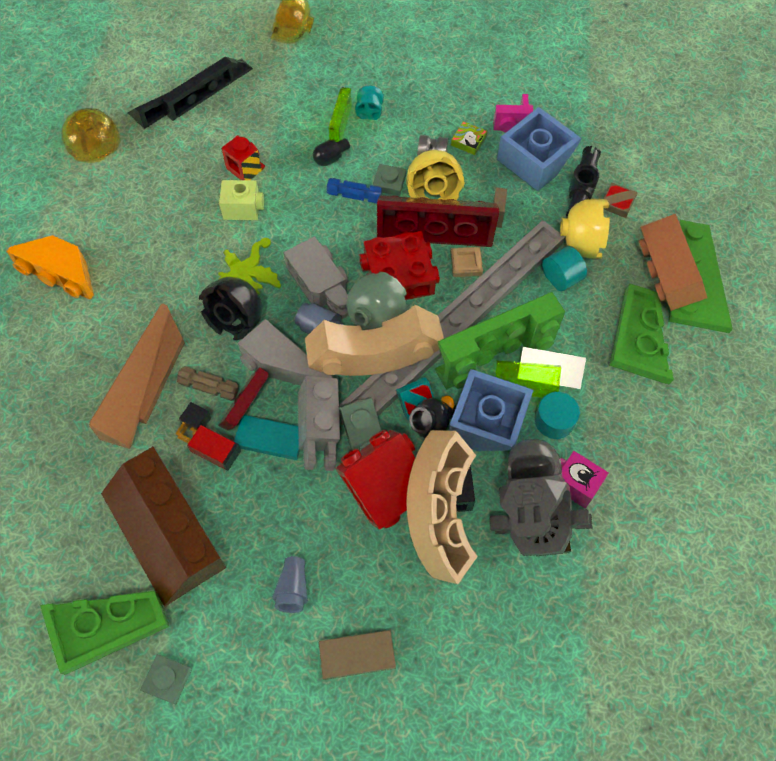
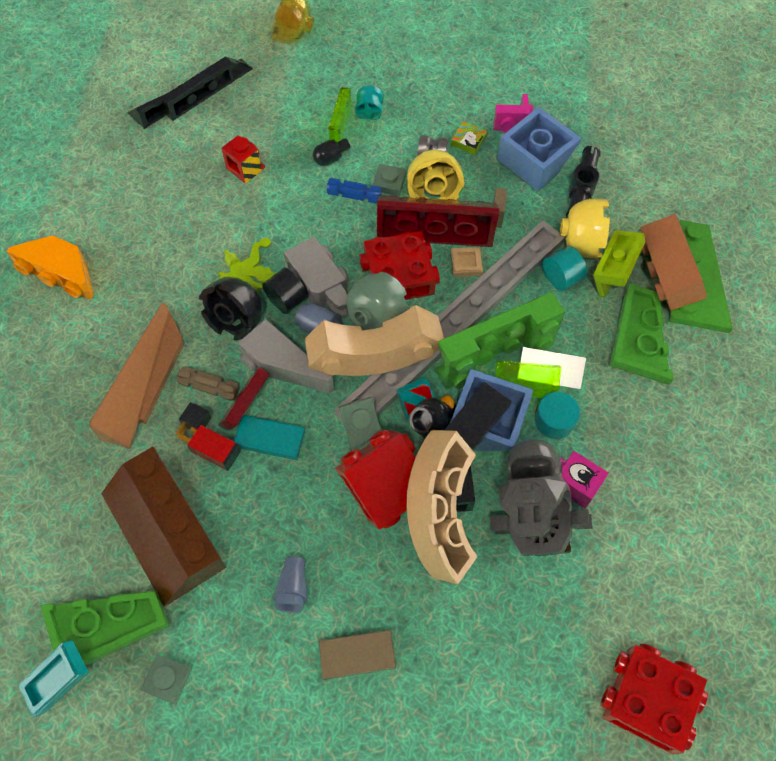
clear yellow cylinder [61,107,120,163] -> none
yellowish green brick [219,180,264,220] -> none
light grey hinge [298,376,340,471] -> none
dark tan tile [603,182,638,218] -> none
none -> teal tile [19,640,89,717]
none -> black piece [262,267,307,314]
none -> black tile [444,382,512,452]
none -> lime panel [593,230,646,298]
none -> red brick [600,644,708,755]

